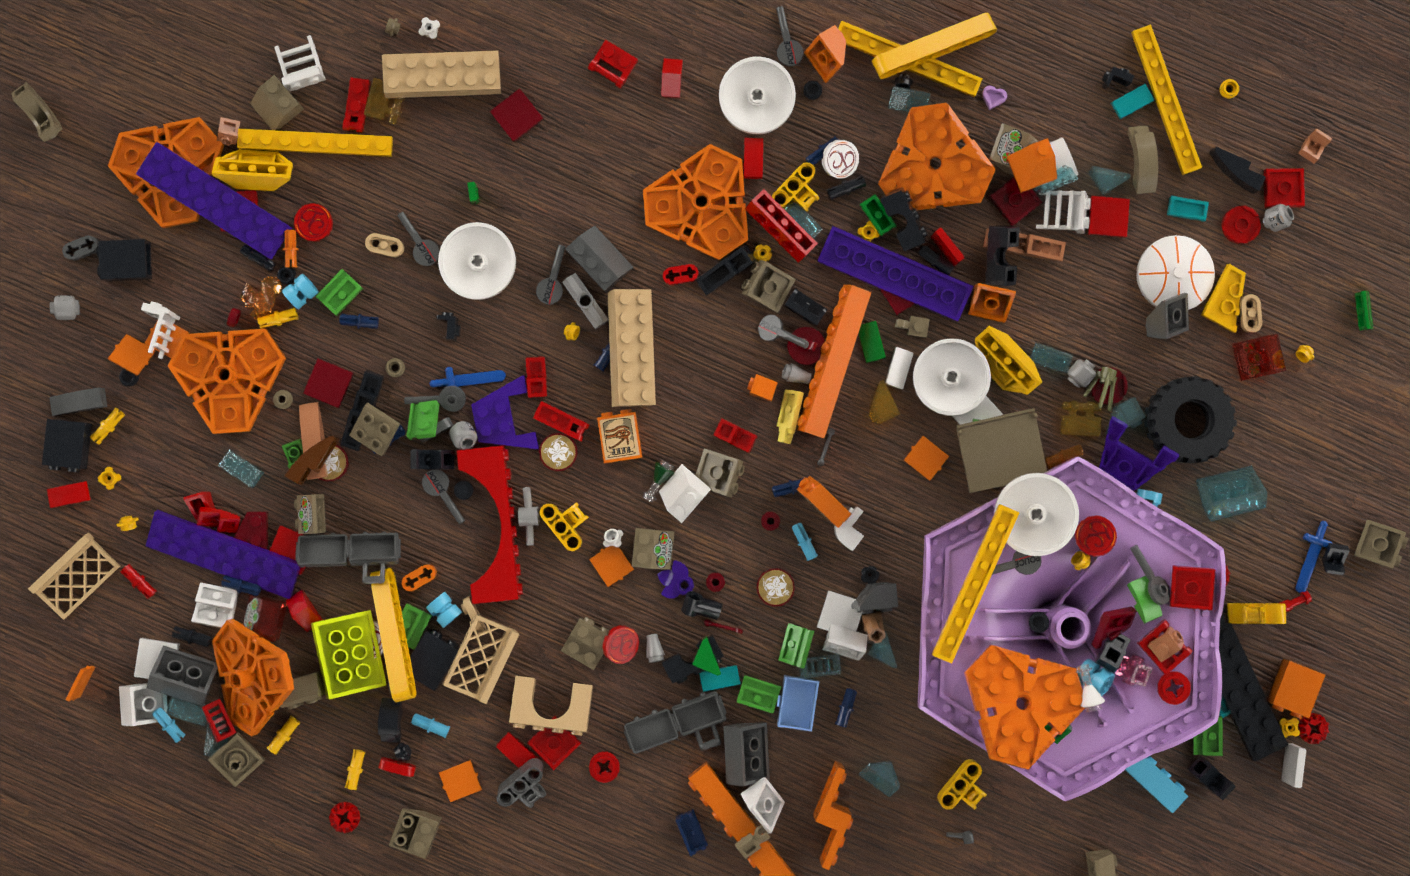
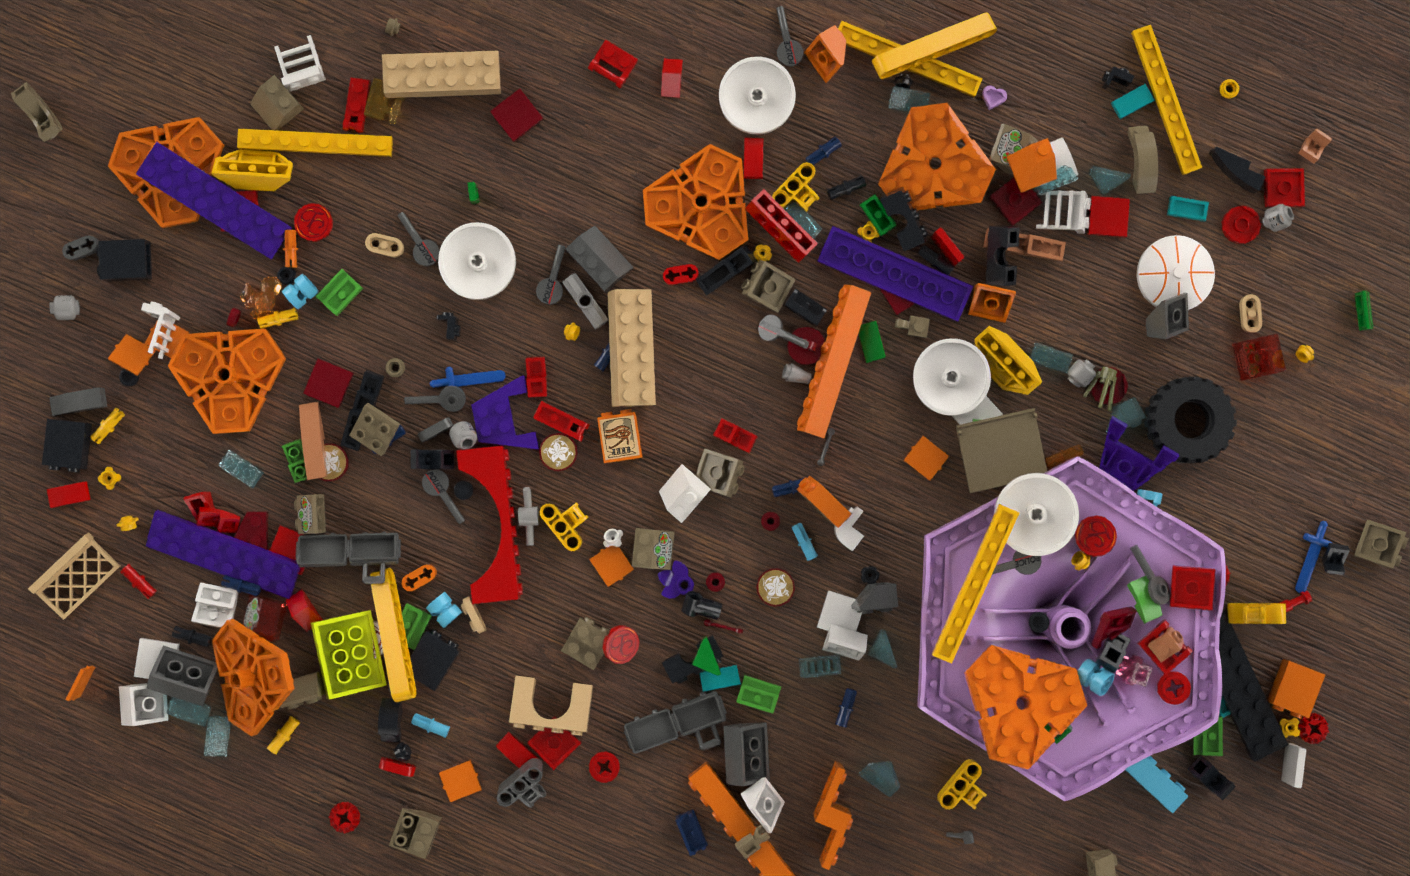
medium azure axle [152,707,186,743] -> none
red slope [201,699,236,743] -> none
dark tan plate [208,732,265,787] -> none
nougat bracket [217,117,240,145] -> none
black axle [240,245,276,272] -> none
dark tan plate [273,390,293,409] -> none
reddish brown slope [285,436,339,485] -> none
dark blue axle [339,314,379,329] -> none
yellow pin [344,749,366,790] -> none
bright green plate [407,400,440,440] -> none
white plate [419,17,440,39] -> none
tan fence [443,614,519,704] -> none
piece [643,460,675,503] -> none
light grey cone [646,634,665,663] -> none
orange slope [747,374,778,402] -> none
light yellow hinge [777,389,804,444] -> none
light blue container [777,675,819,732] -> none
bright green plate [778,623,814,668] -> none
black plate [803,81,822,100] -> none
white tile [822,140,859,179] -> none
medium nougat piece [861,612,886,644] -> none
clear yellow slope [868,380,900,425] -> none
white slope [885,347,913,390] -> none
clear yellow plate [1061,401,1102,436] -> none
piece [1076,664,1105,712] -> none
clear light blue slope [1196,466,1267,522] -> none
yellow wing [1201,264,1246,333] -> none

